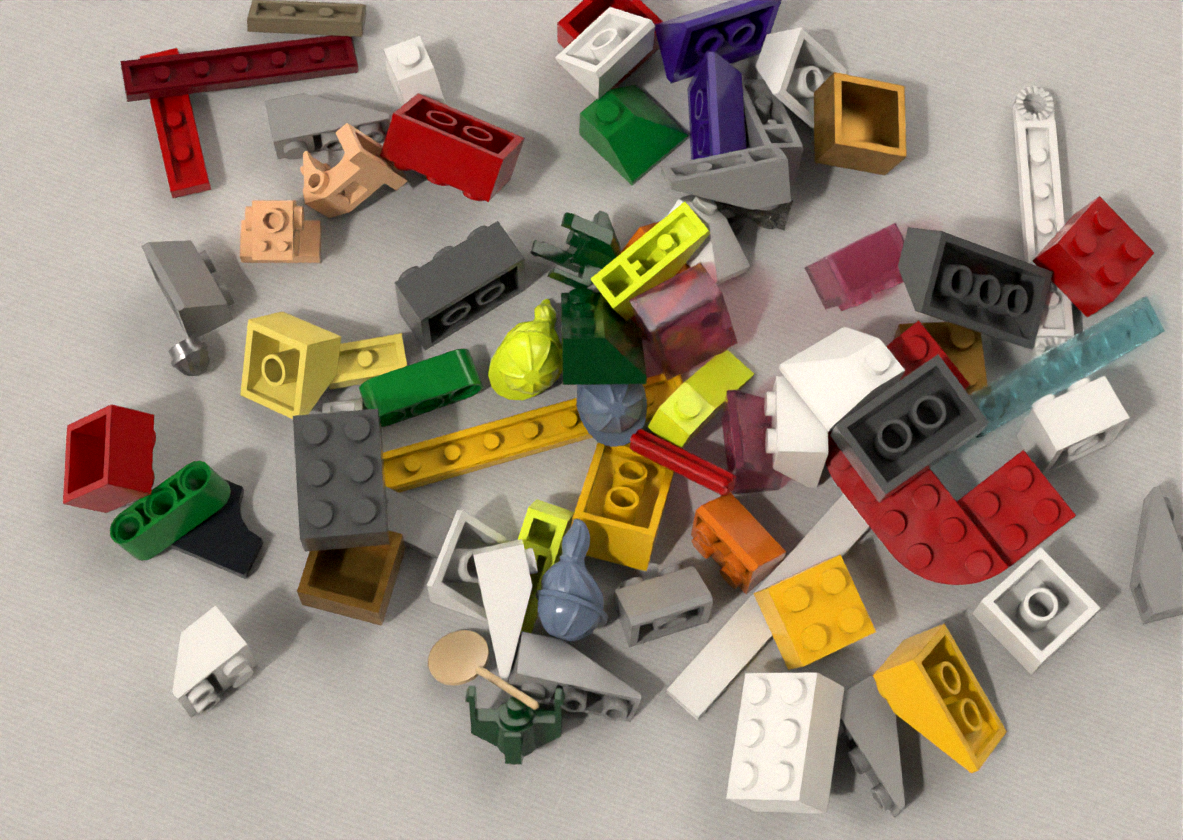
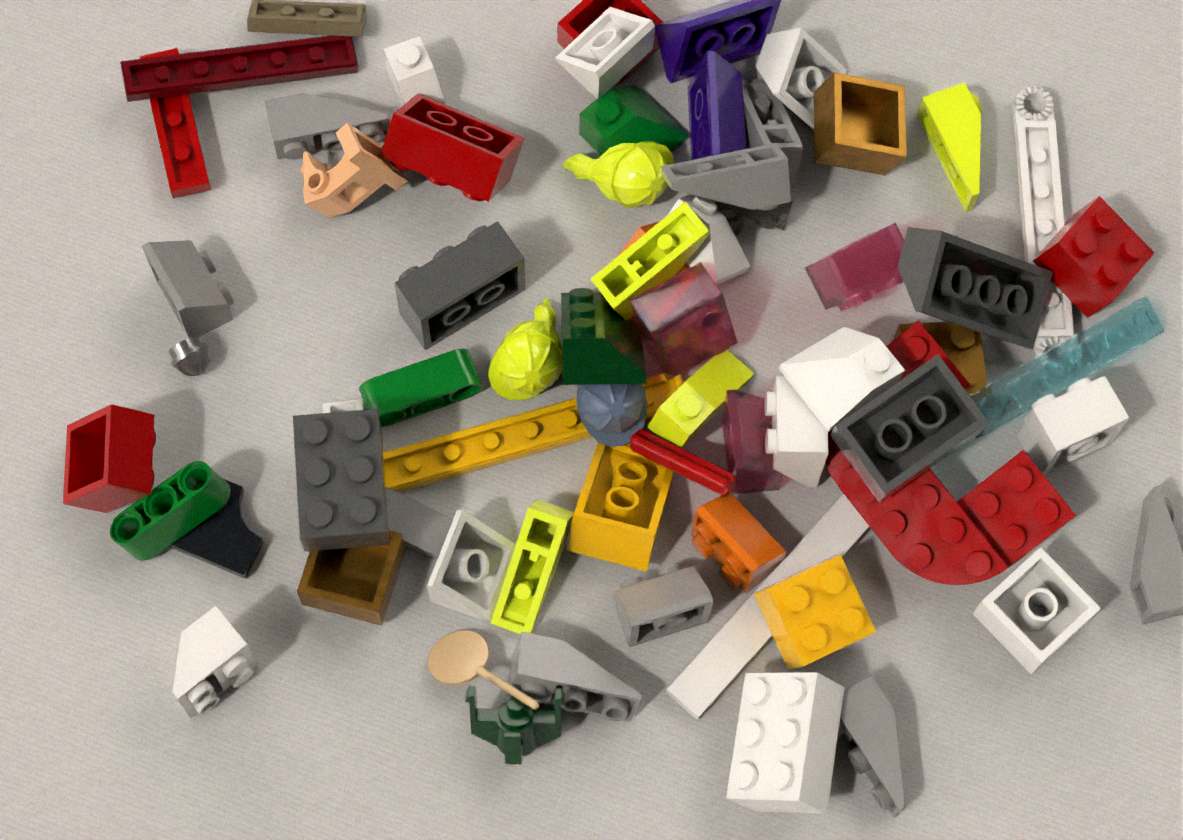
light nougat tile [240,200,322,263] -> none
light yellow slope [240,311,341,419] -> none
light yellow plate [329,333,407,390] -> none
white slope [472,539,538,679] -> none
dark green piece [530,210,621,288] -> none
sand blue piece [535,519,608,641] -> none
yellow slope [872,624,1007,773] -> none
none -> neon yellow piece [563,142,674,208]
none -> neon yellow slope [917,82,982,212]

